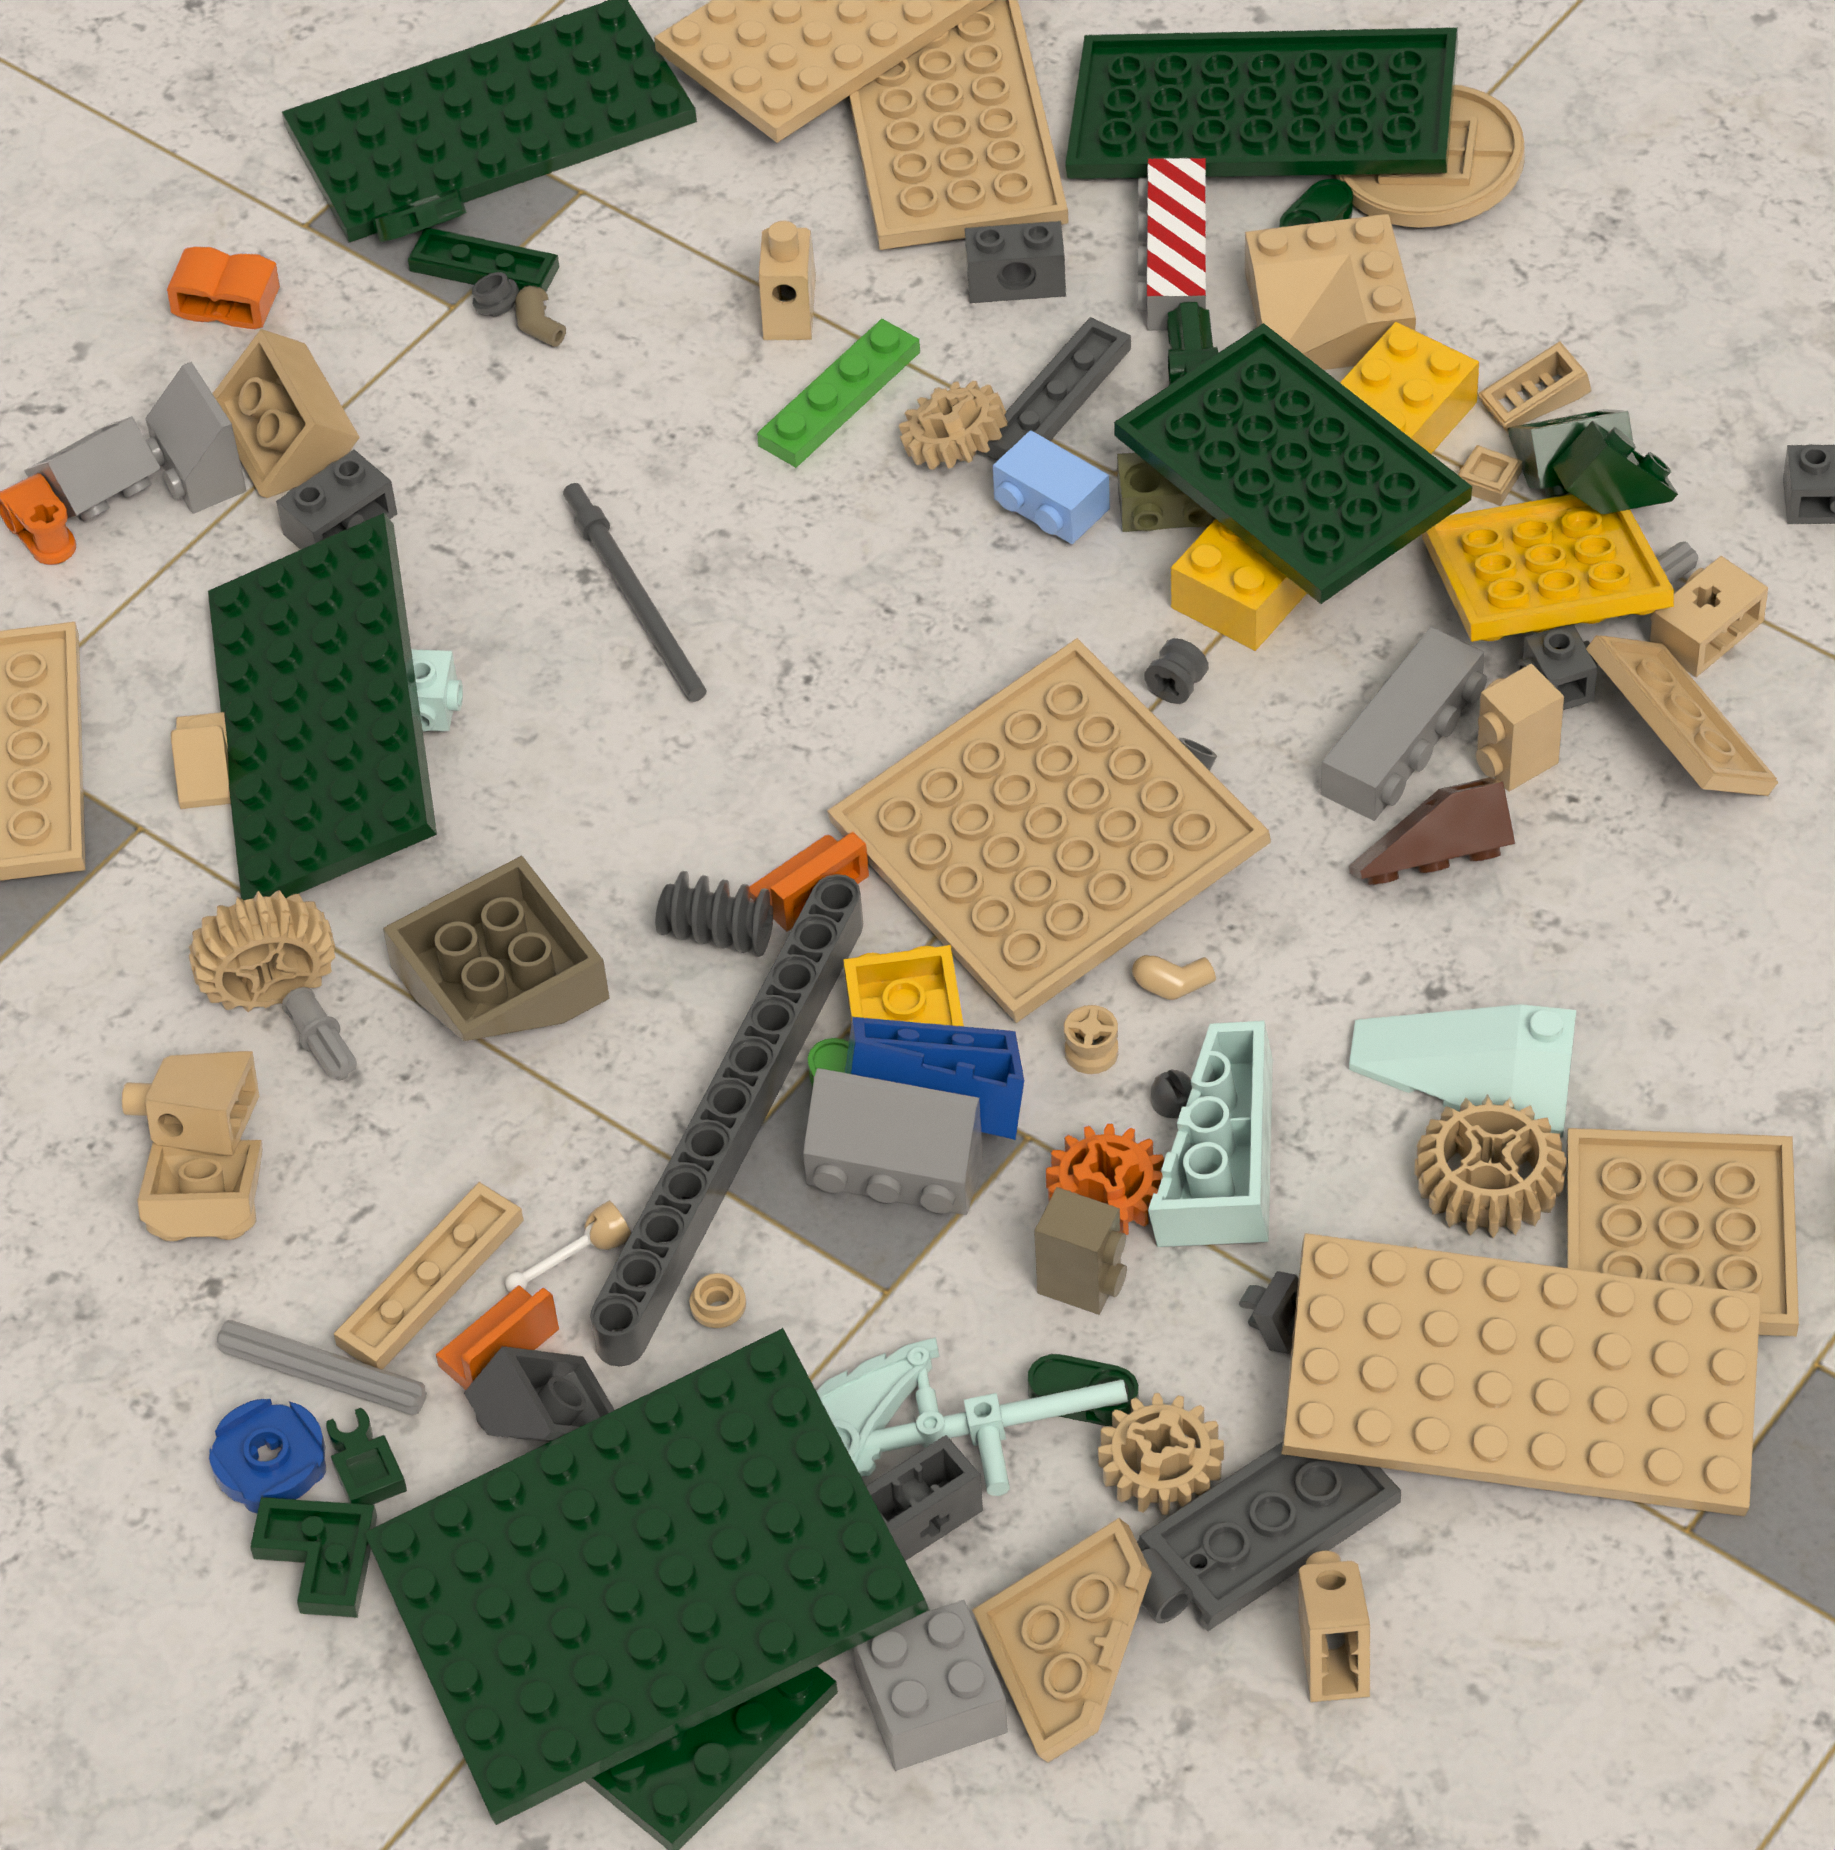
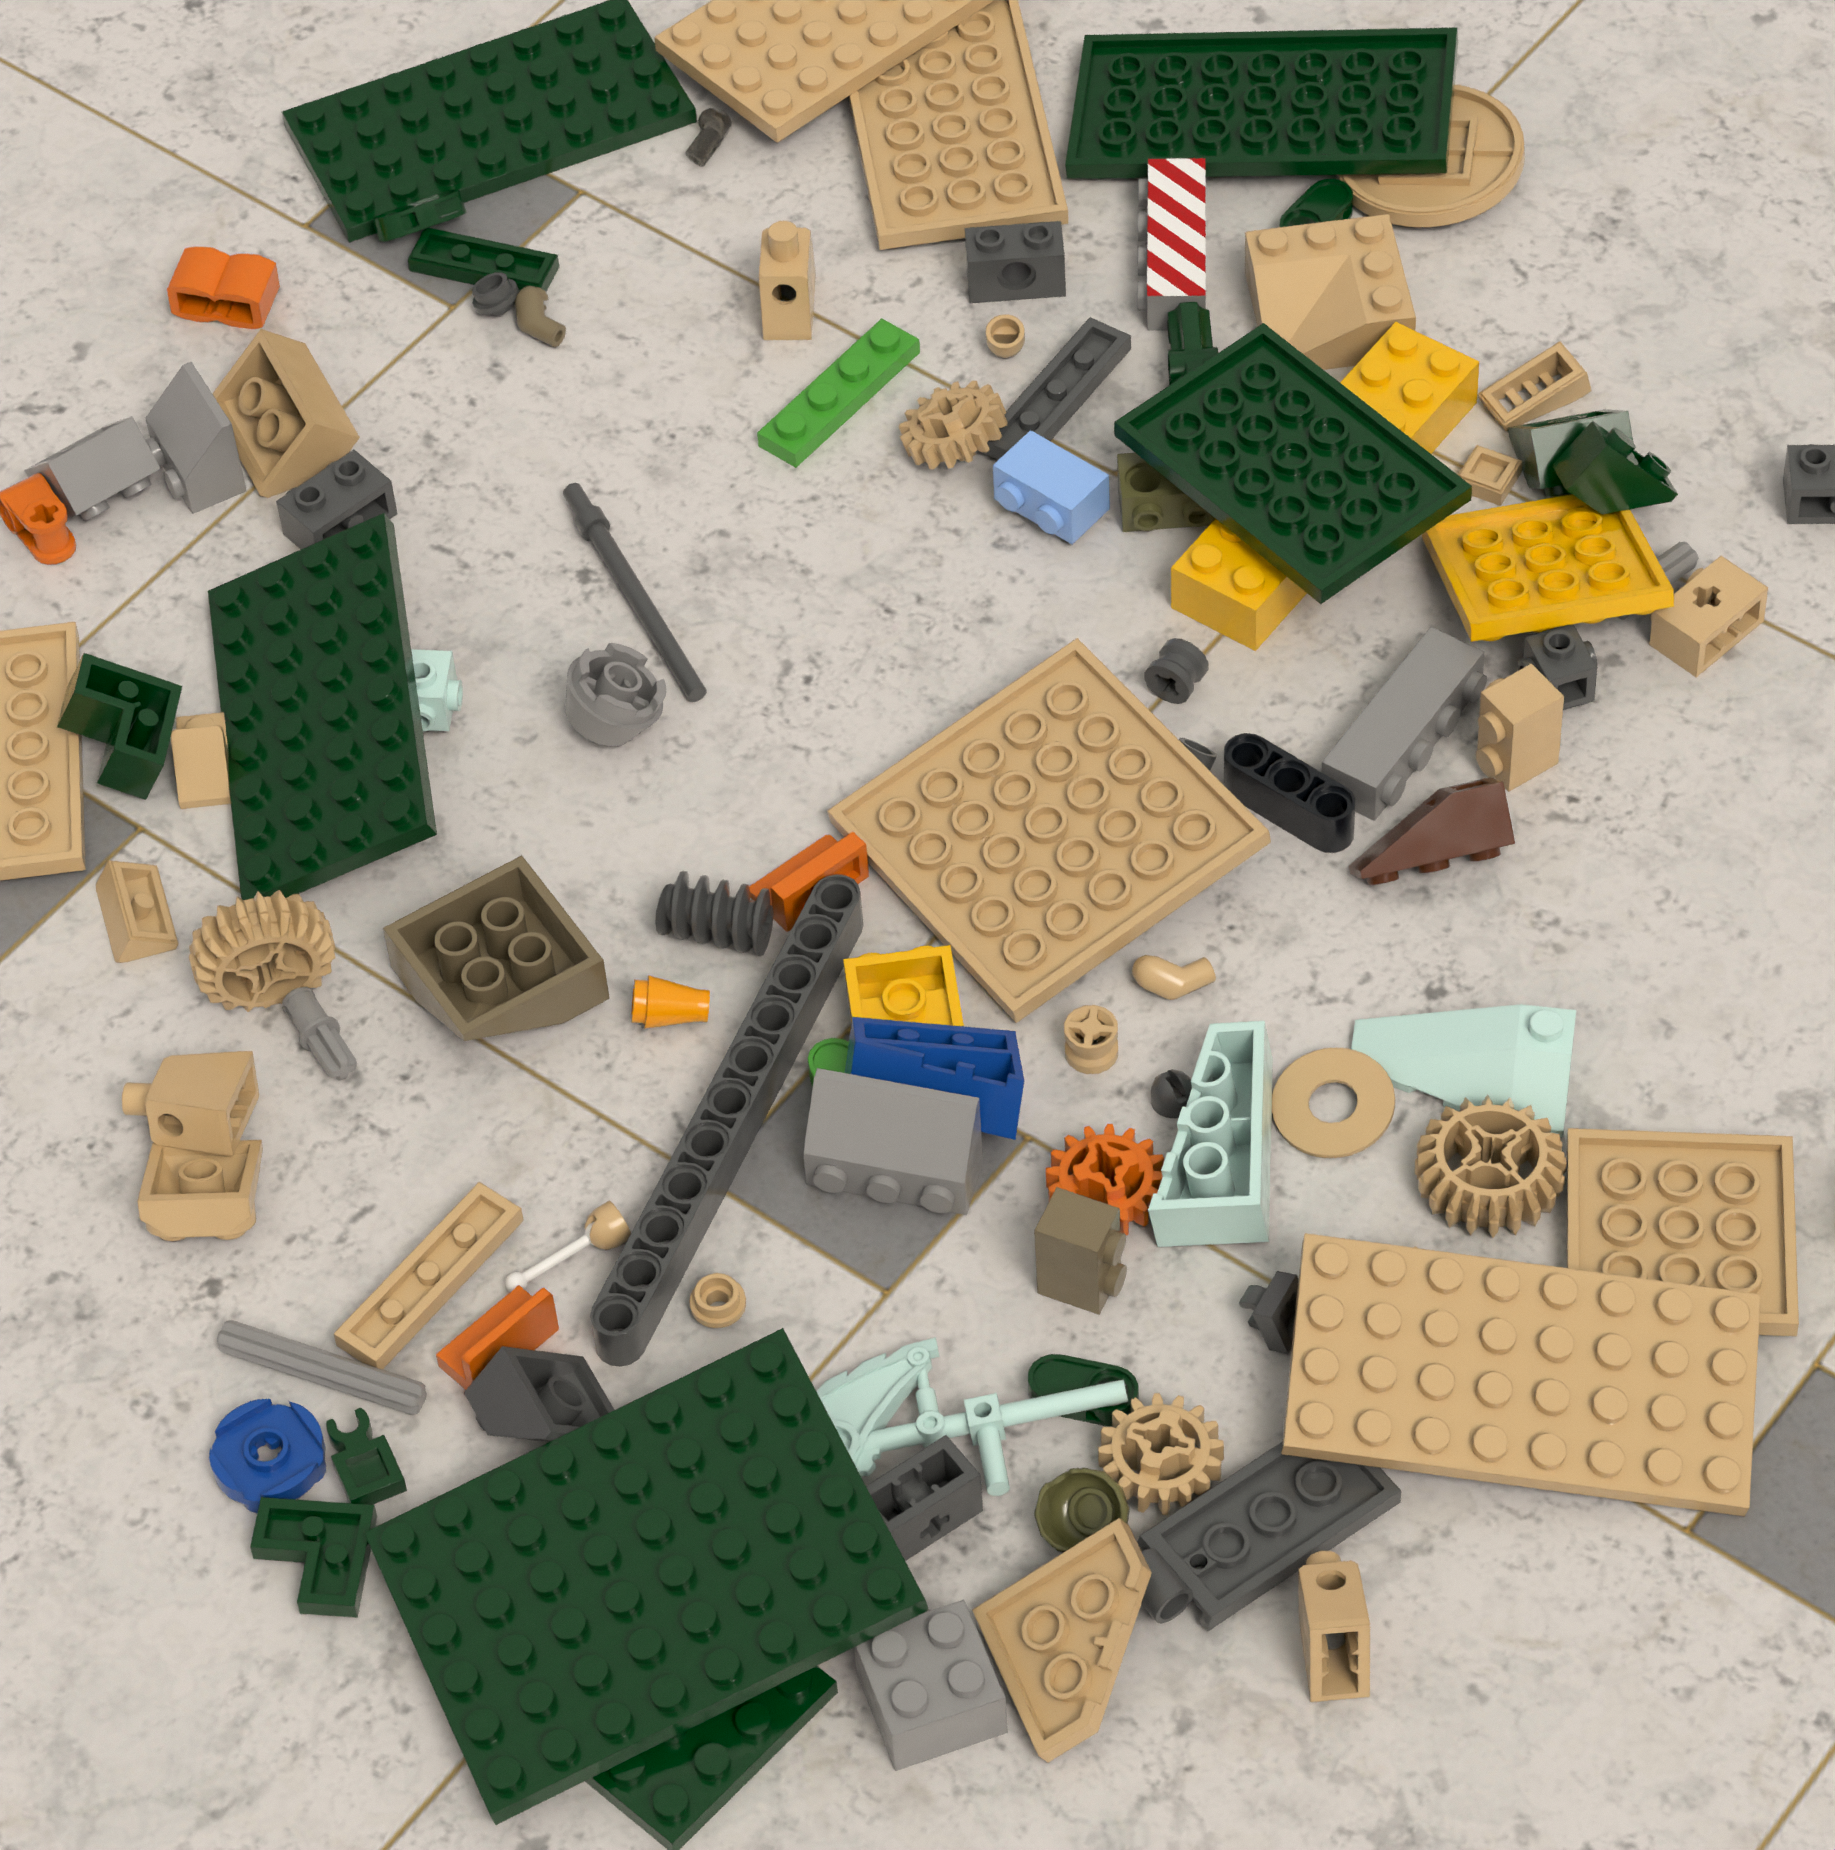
tan tile [1586,635,1778,796] -> none
none -> dark green brick [57,653,182,800]
none -> tan slope [96,860,178,963]
none -> light grey cone [565,643,666,746]
none -> light orange cone [631,975,710,1029]
none -> clear smoke arm [685,108,732,167]
none -> tan hinge [986,314,1025,358]
none -> olive hair [1034,1468,1130,1553]
none -> black beam [1224,733,1355,853]
none -> tan gear [1272,1048,1395,1158]

